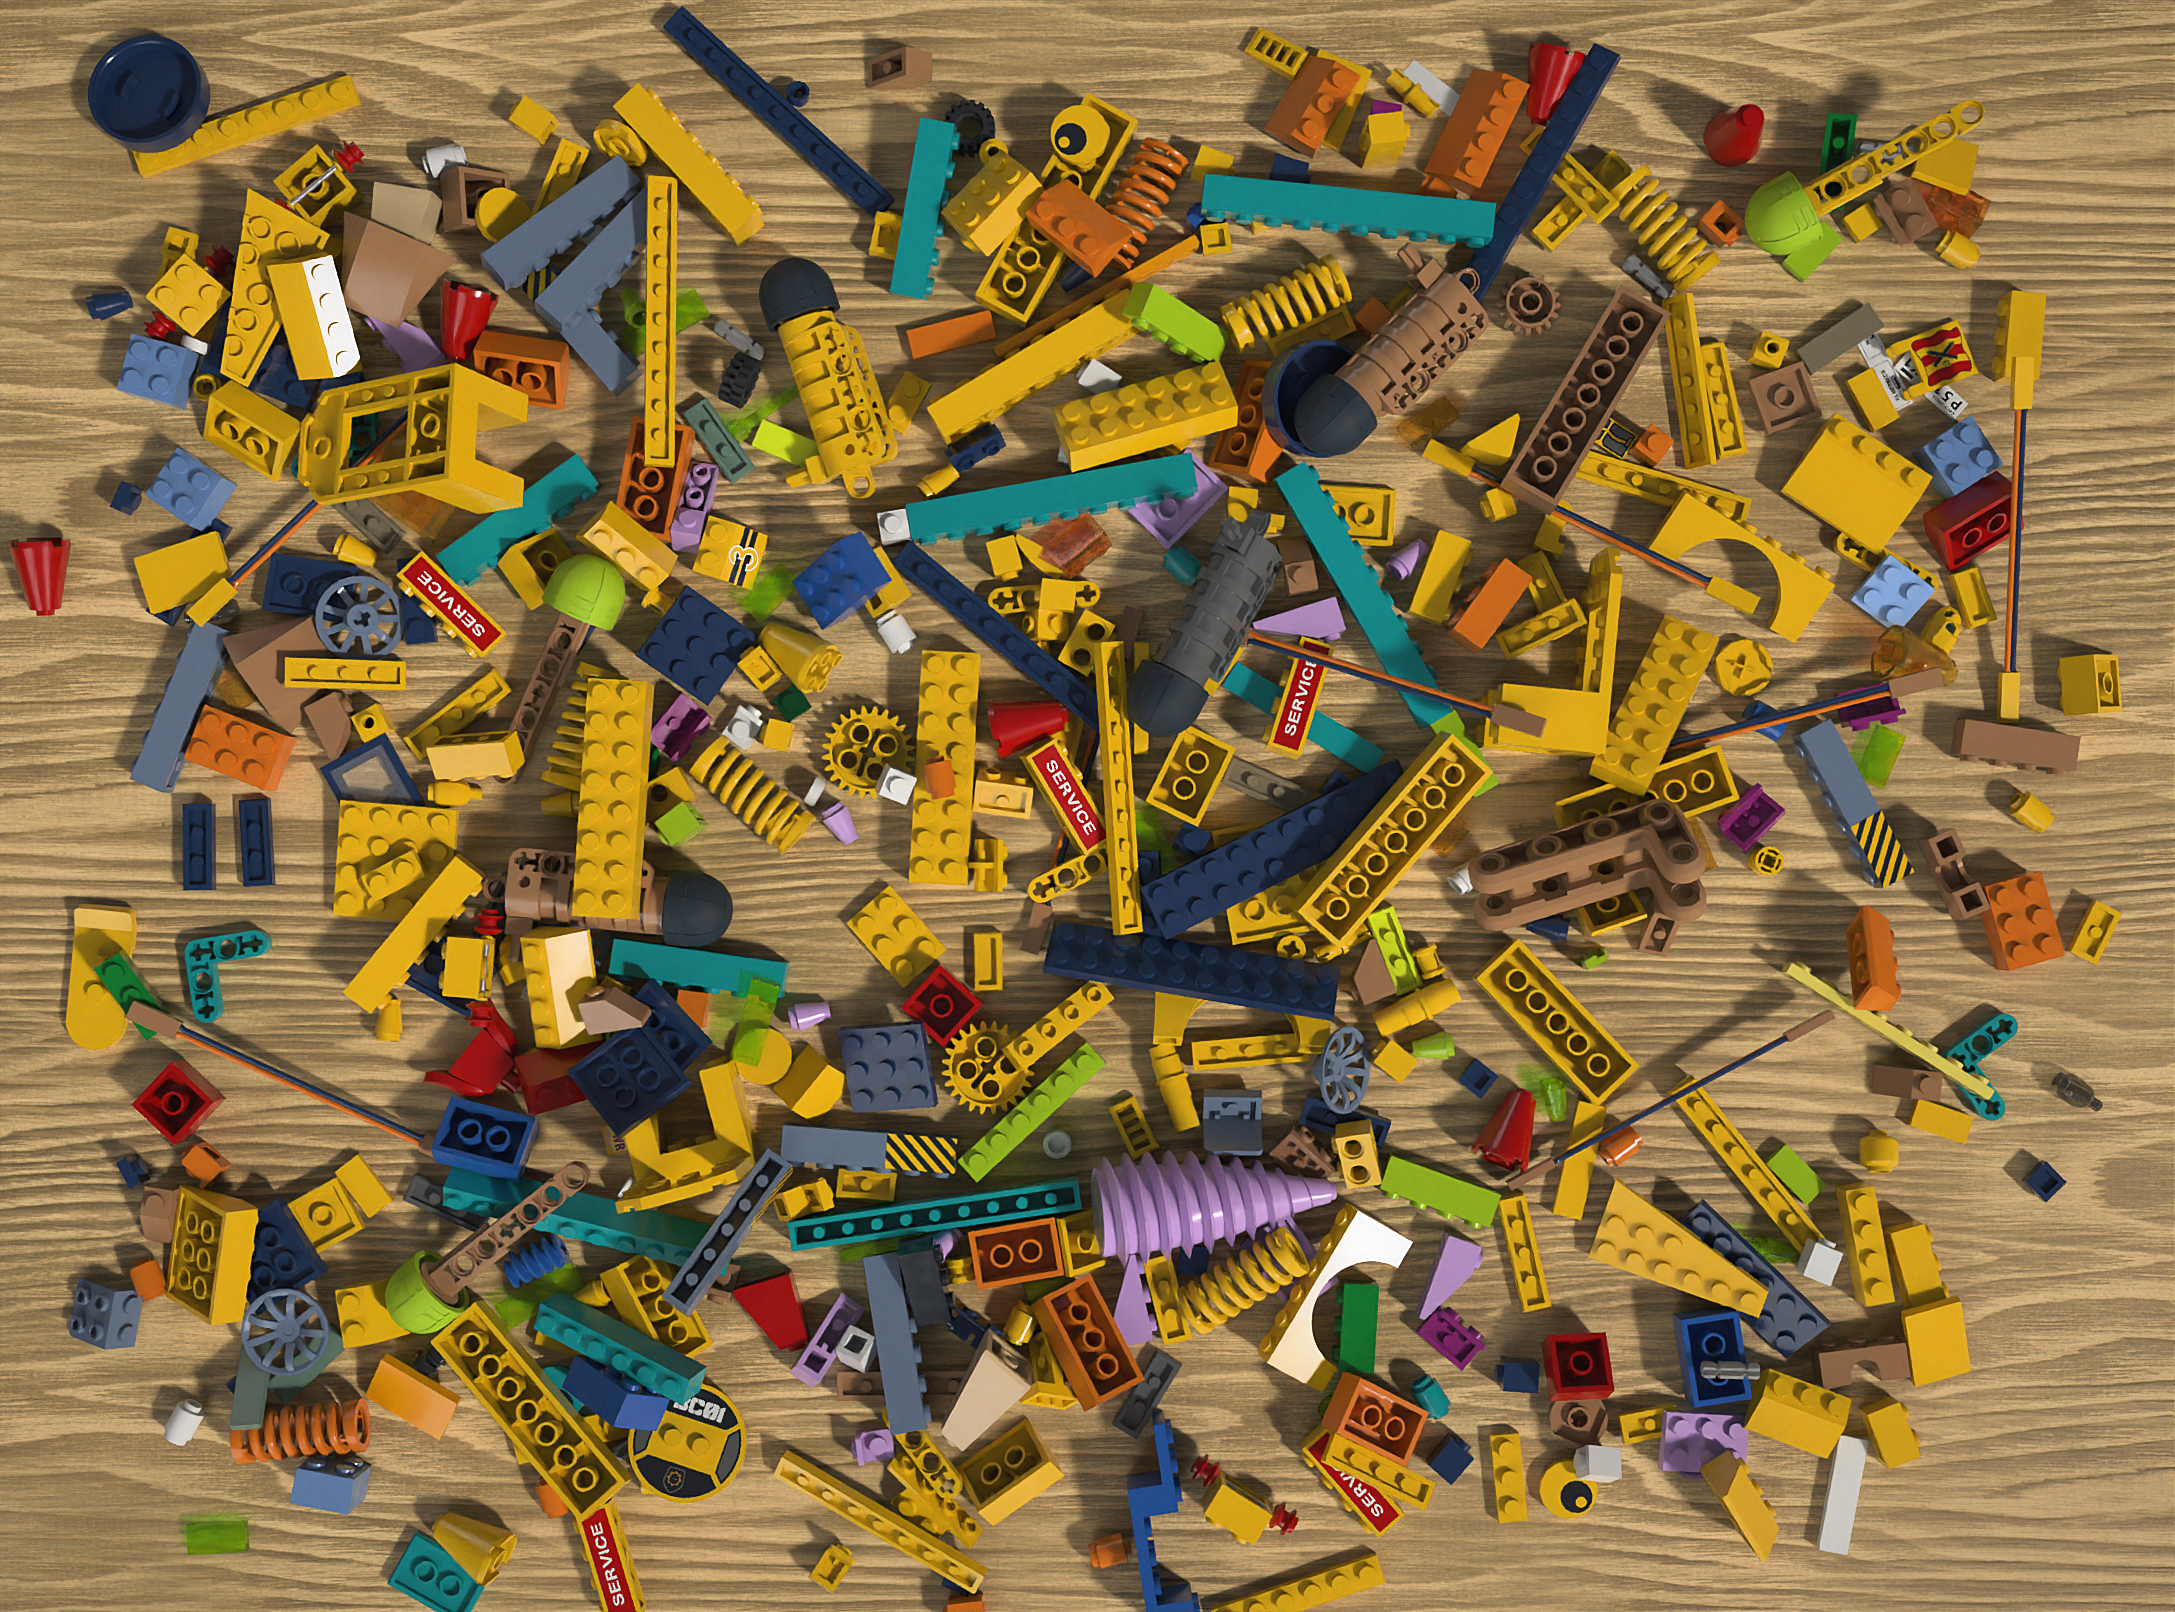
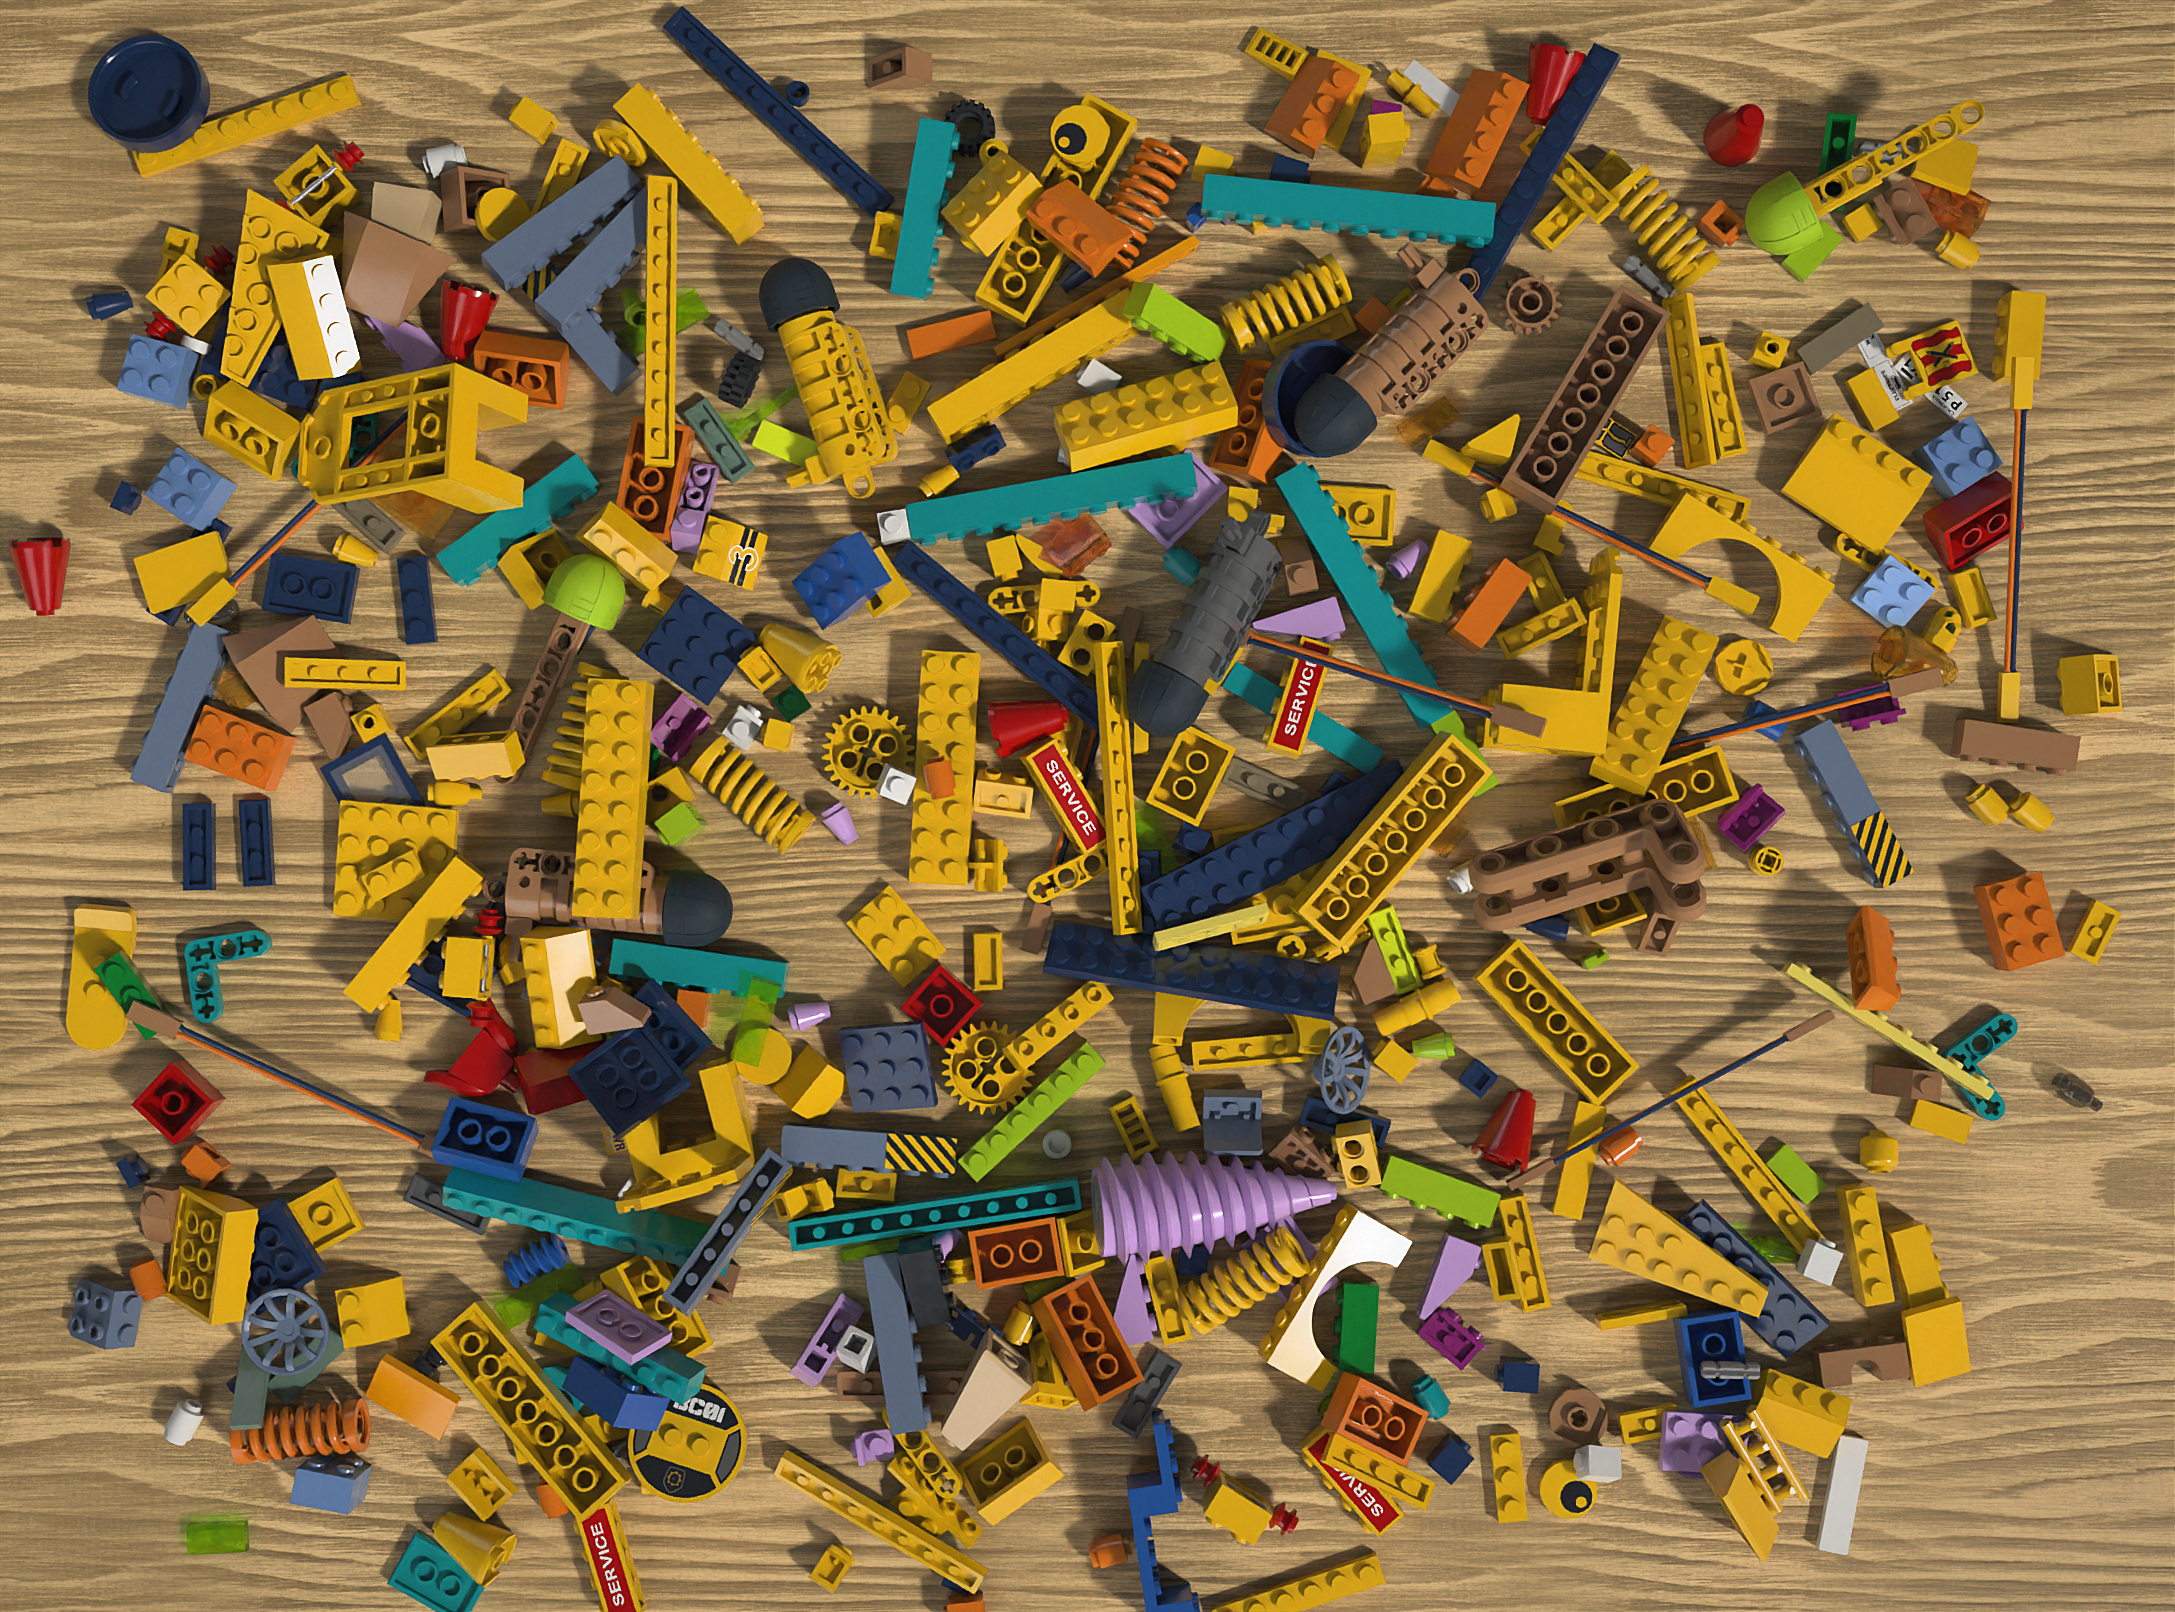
sand blue wheel [315,576,404,660] -> none
yellow tile [334,1154,395,1218] -> none
piece [385,1161,590,1334] -> none
brick [397,551,508,661] -> none
red slope [733,1270,811,1352] -> none
clear neon green plate [740,562,796,624] -> none
white tile [803,777,826,806] -> none
white brick [876,610,917,655] -> none
yellow plate [1199,222,1232,257] -> none
clear neon green cone [1537,1076,1567,1122] -> none
red brick [1541,1332,1615,1401] -> none
clear neon green plate [1858,725,1906,790] -> none
yellow brick [1858,1396,1922,1469] -> none
medium nougat arch [1917,828,1991,920] -> none
dark blue plate [2022,1160,2067,1202] -> none
none -> yellow bracket [445,1446,518,1521]
none -> lavender plate [565,1289,673,1365]
none -> light yellow tile [1152,903,1269,951]
none -> yellow brick [1481,1236,1525,1302]
none -> yellow tile [1594,1299,1688,1331]
none -> yellow bar [1719,1405,1809,1514]
none -> yellow brick [1964,783,2009,826]

